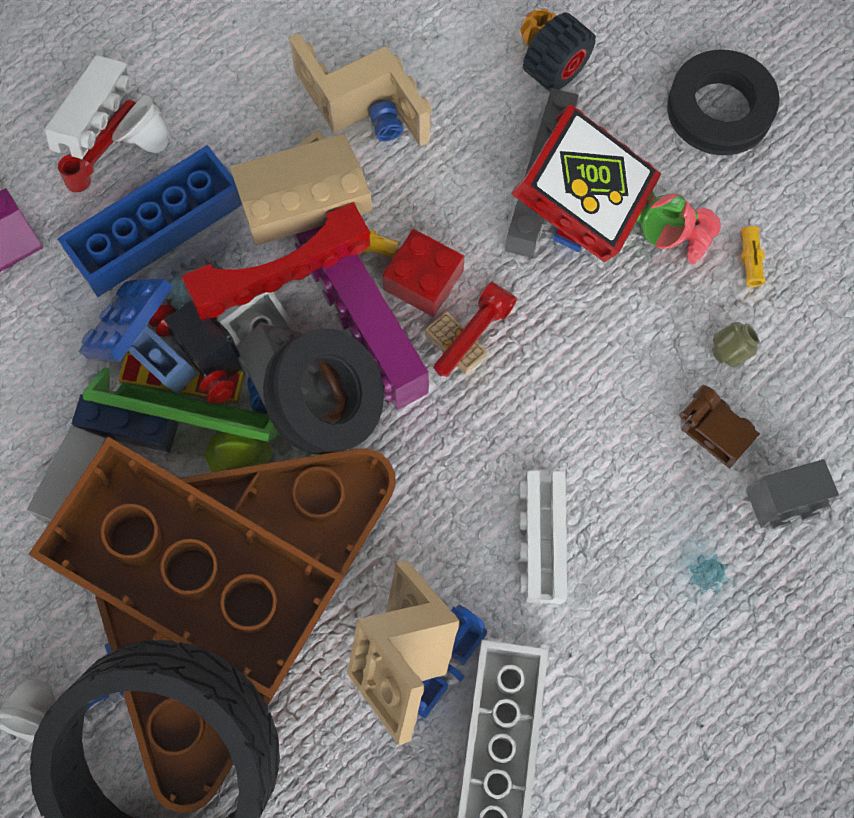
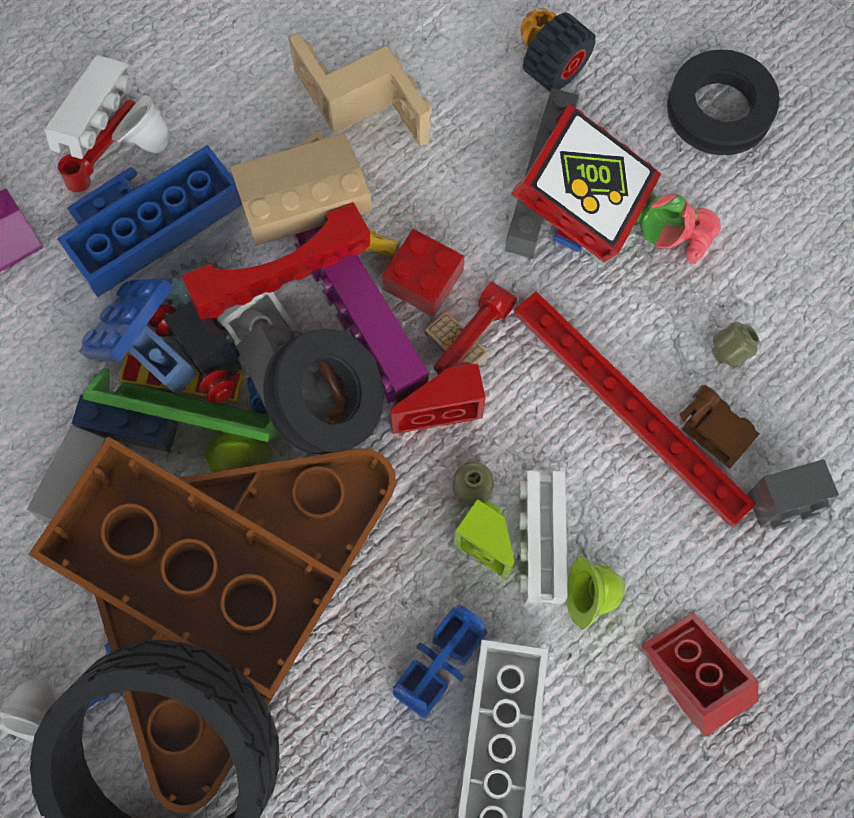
tan bracket [347,561,459,745] -> none
blue wheel [369,101,403,141] -> none
clear light blue gear [688,554,730,595] -> none
yellow pin [740,226,766,287] -> none
none -> blue hinge [67,167,145,225]
none -> red slope [390,362,486,434]
none -> olive head [453,462,494,506]
none -> lime slope [454,499,515,580]
none -> red plate [514,291,756,528]
none -> lime piece [567,556,625,630]
none -> red slope [641,612,758,737]

